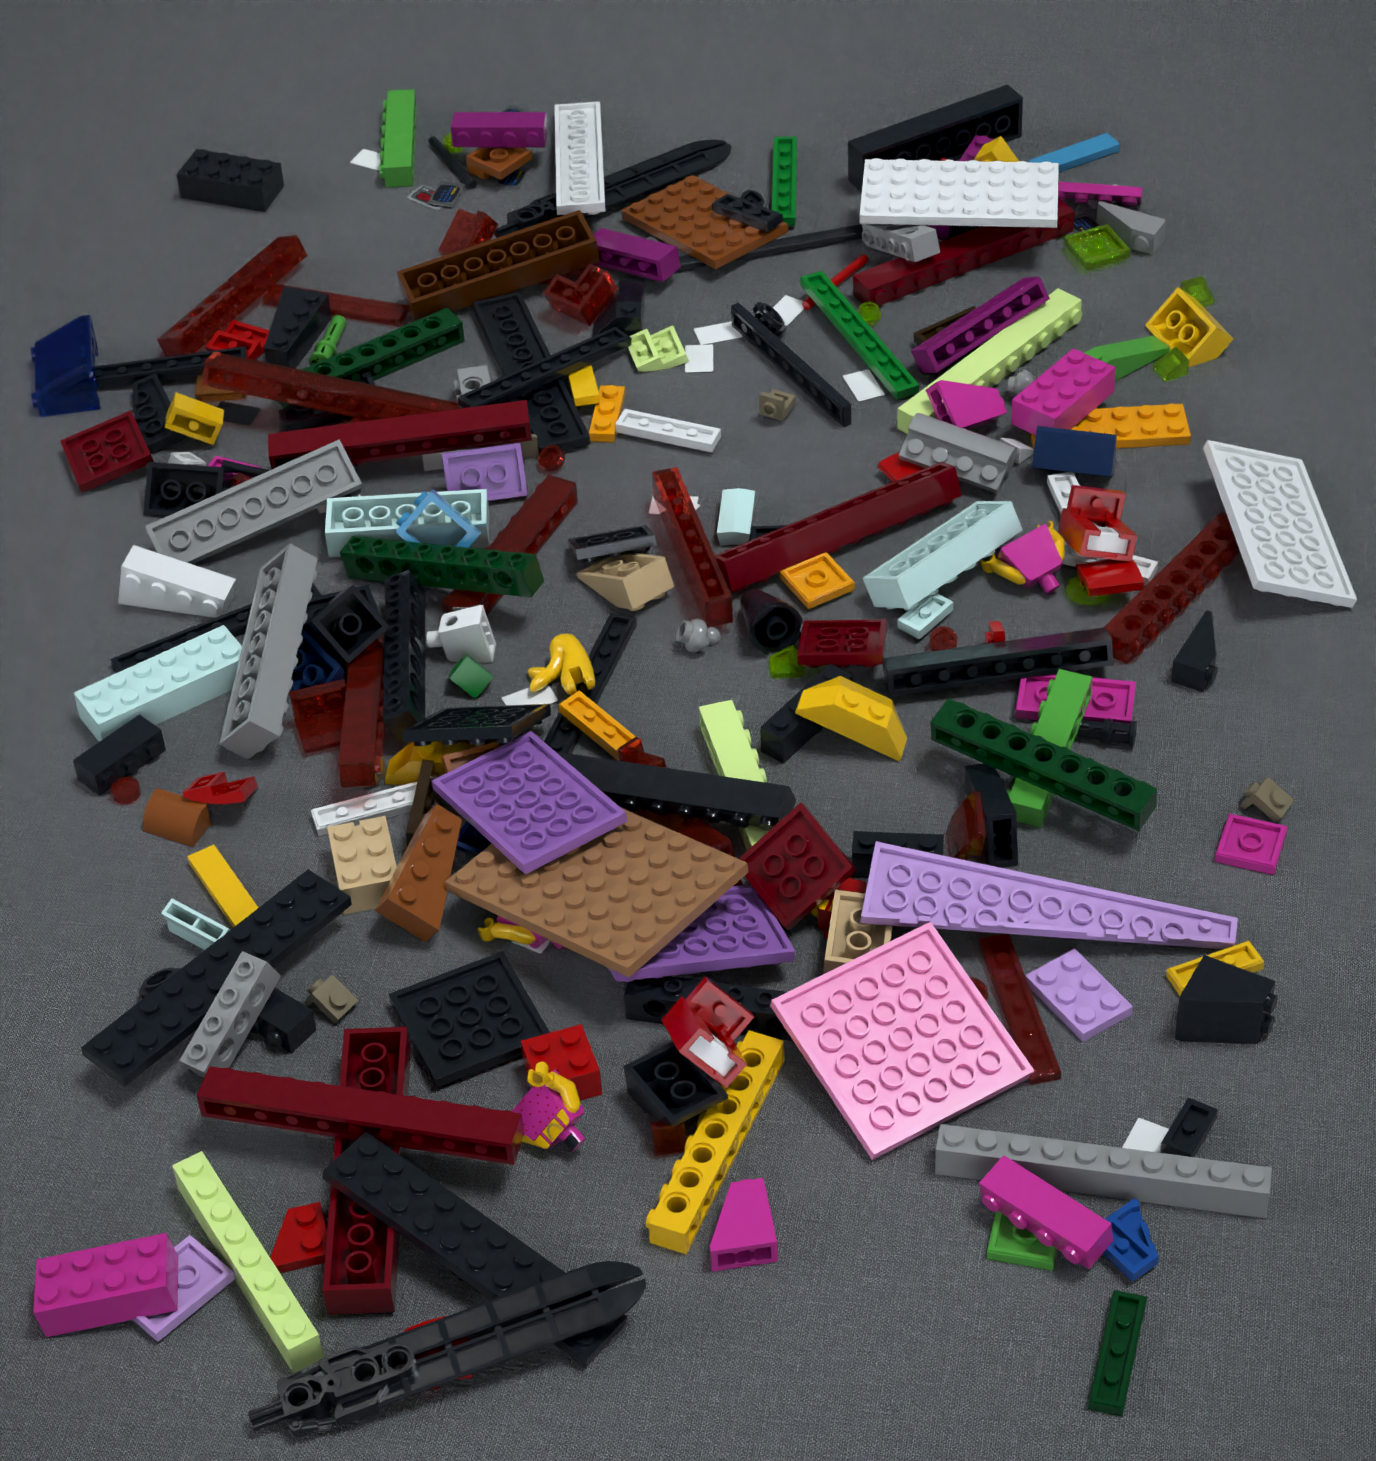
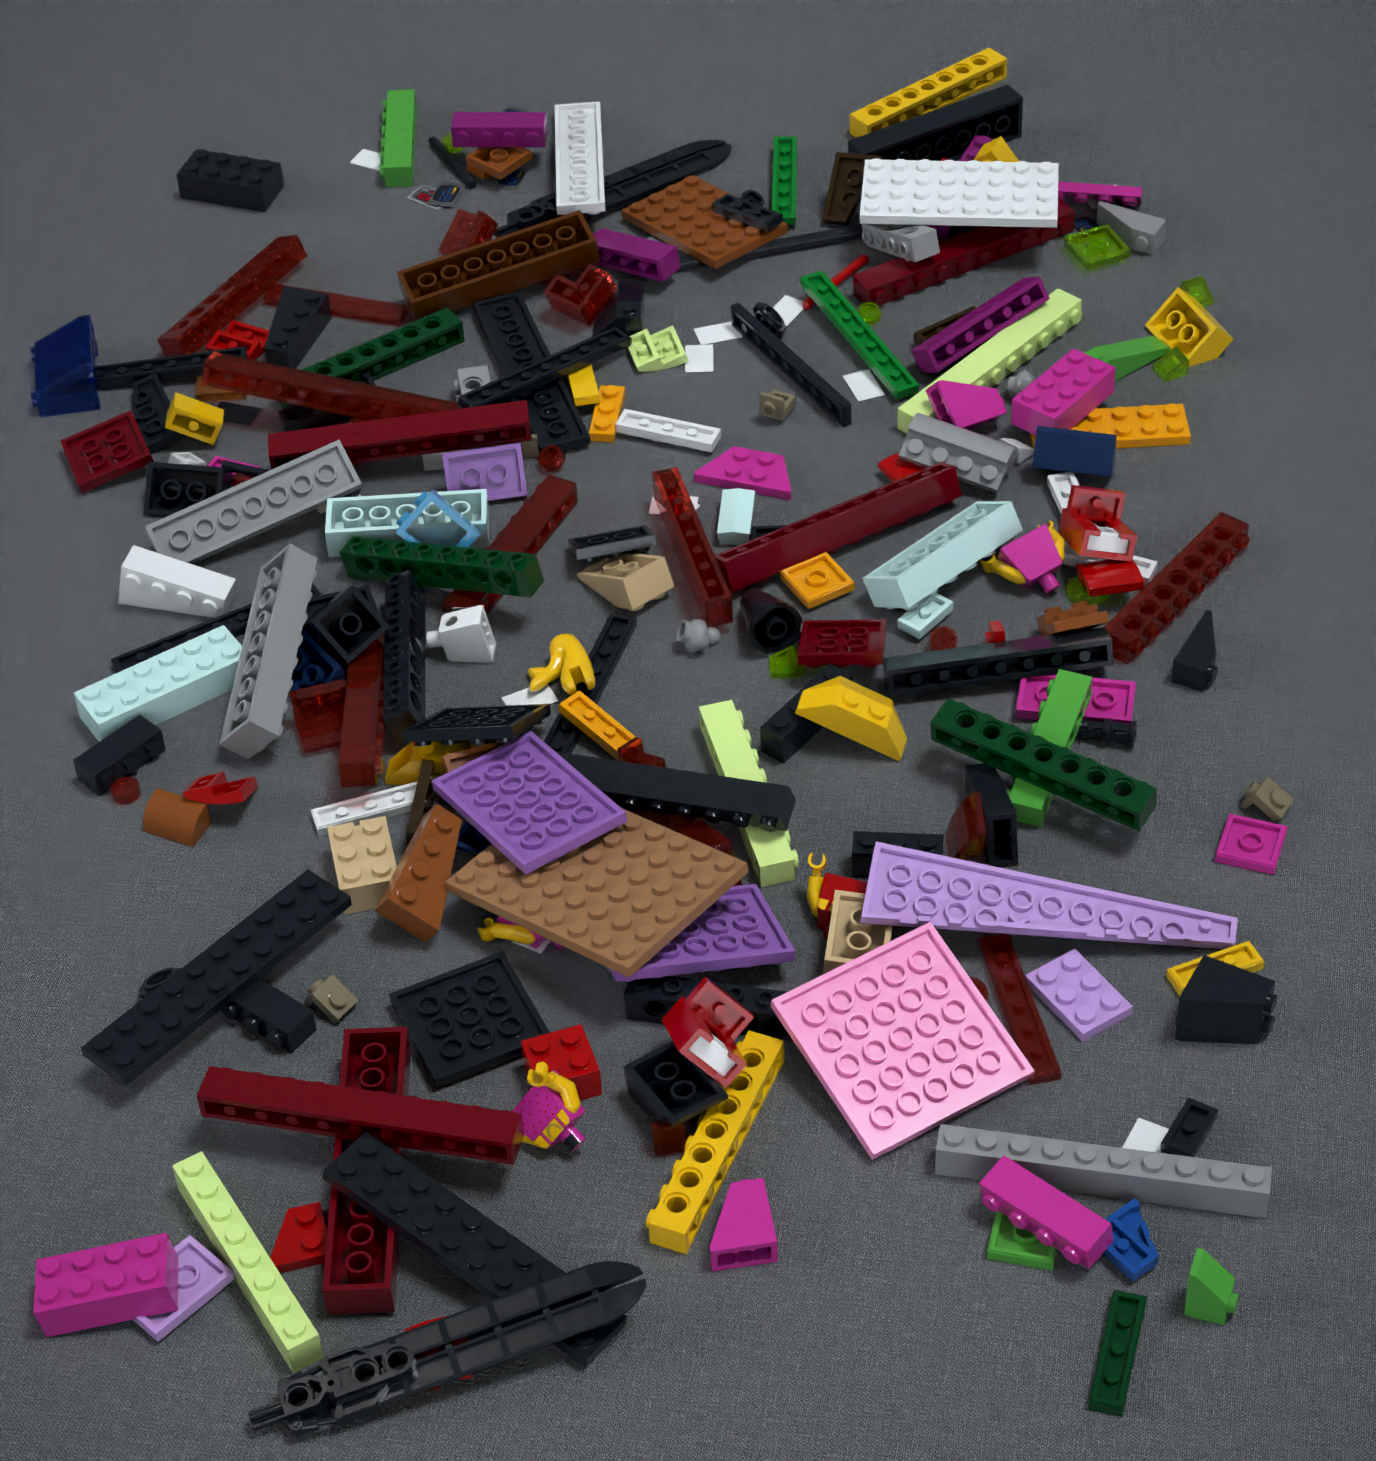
light aqua piece [161,899,230,950] -> none
light grey brick [179,951,281,1078] -> none
yellow tile [187,844,258,928] -> none
bright green pin [309,315,347,366] -> none
green panel [448,653,493,698] -> none
dark red plate [738,803,857,930] -> none
dark azure tile [1028,133,1120,173] -> none
white plate [1203,440,1357,608] -> none
none -> dark pink wing [694,446,792,500]
none -> dark brown wing [822,152,884,225]
none -> yellow brick [850,47,1007,138]
none -> dark orange plate [1037,601,1109,636]
none -> bright green slope [1184,1248,1239,1326]

